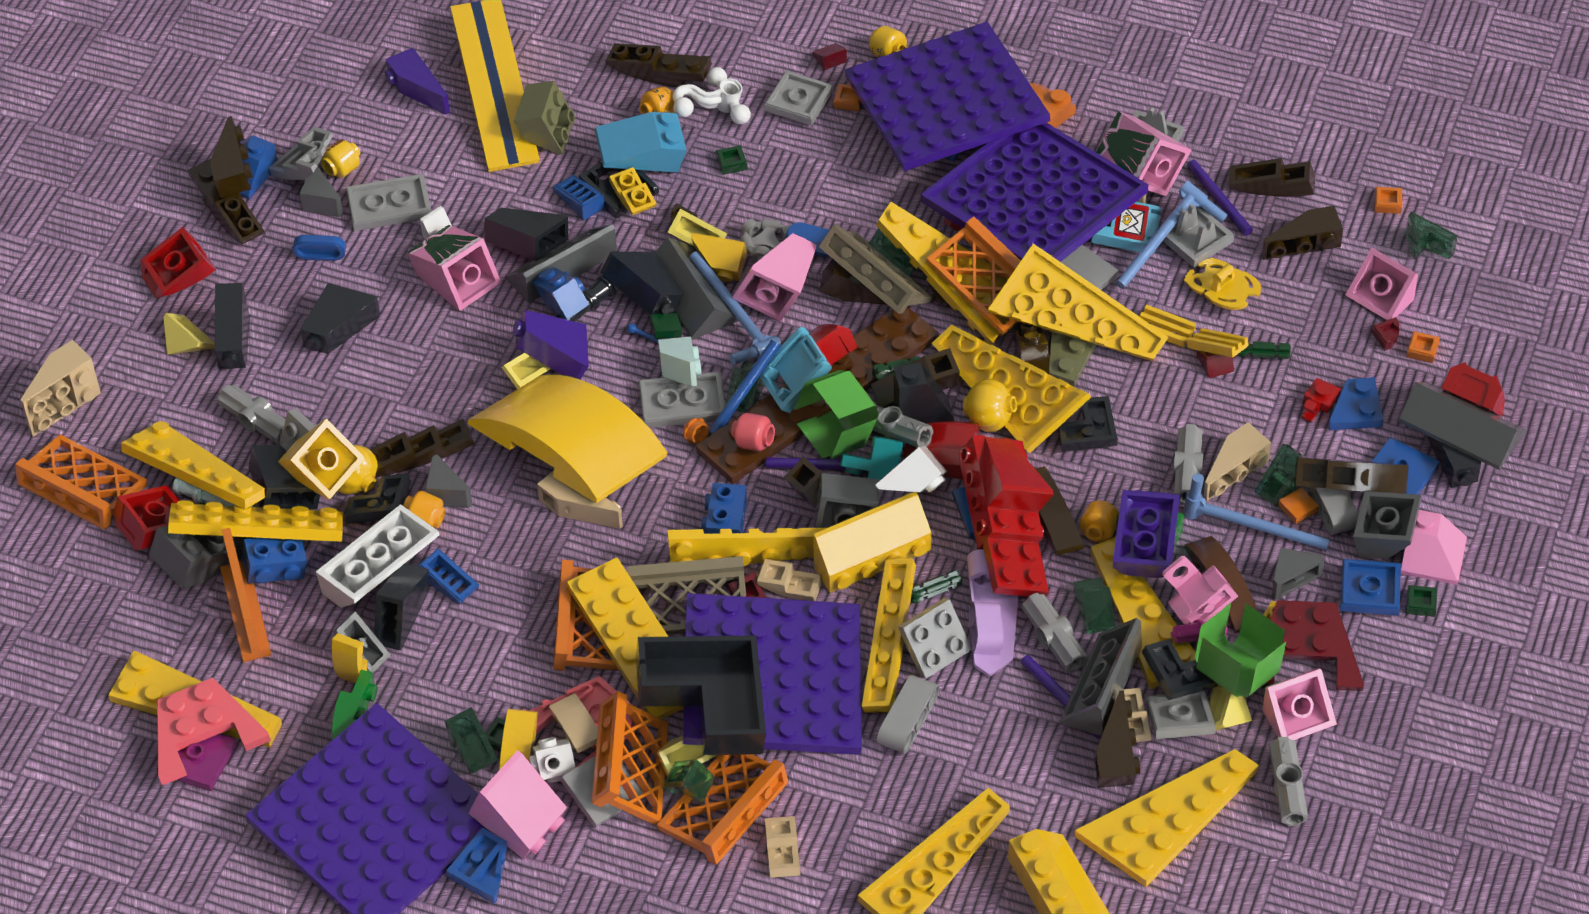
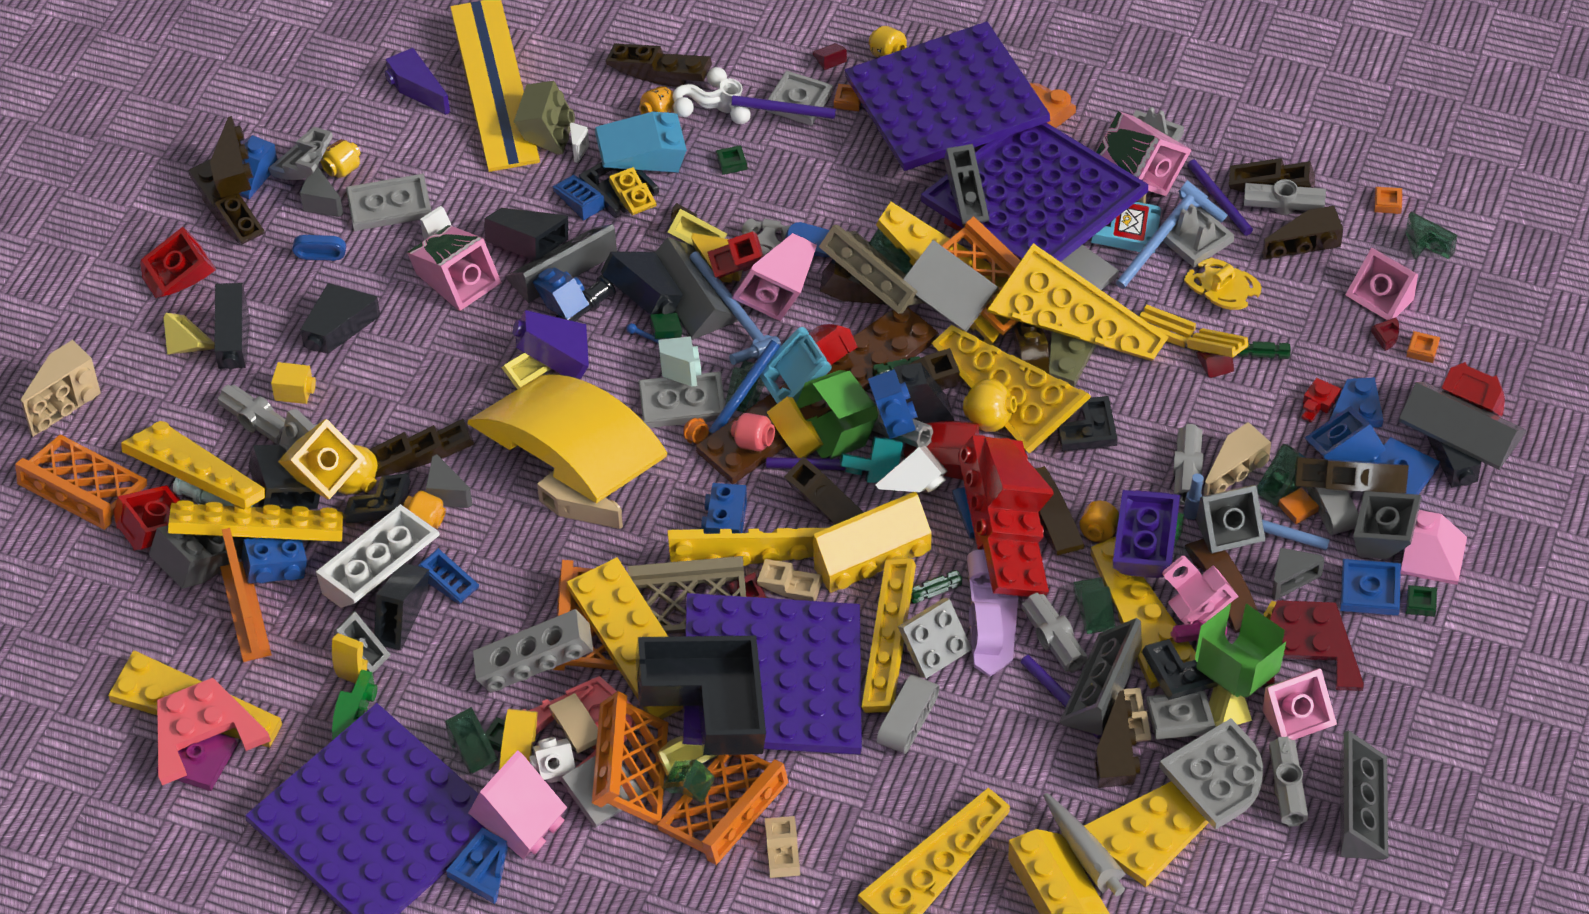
dark grey slope [814,473,878,528] -> none
none -> yellow brick [271,362,316,404]
none -> light grey brick [473,609,593,693]
none -> white slope [570,123,589,163]
none -> red brick [707,231,764,279]
none -> dark purple bar [731,95,836,119]
none -> yellow slope [767,396,824,458]
none -> blue brick [868,369,918,439]
none -> light grey tile [904,240,999,332]
none -> dark grey slope [944,144,989,226]
none -> light grey piece [1043,793,1126,896]
none -> light grey plate [1159,718,1263,830]
none -> dark grey slope [1196,485,1265,553]
none -> light grey piece [1244,179,1326,215]
none -> blue slope [1304,406,1386,462]
none -> dark grey slope [1340,730,1389,860]

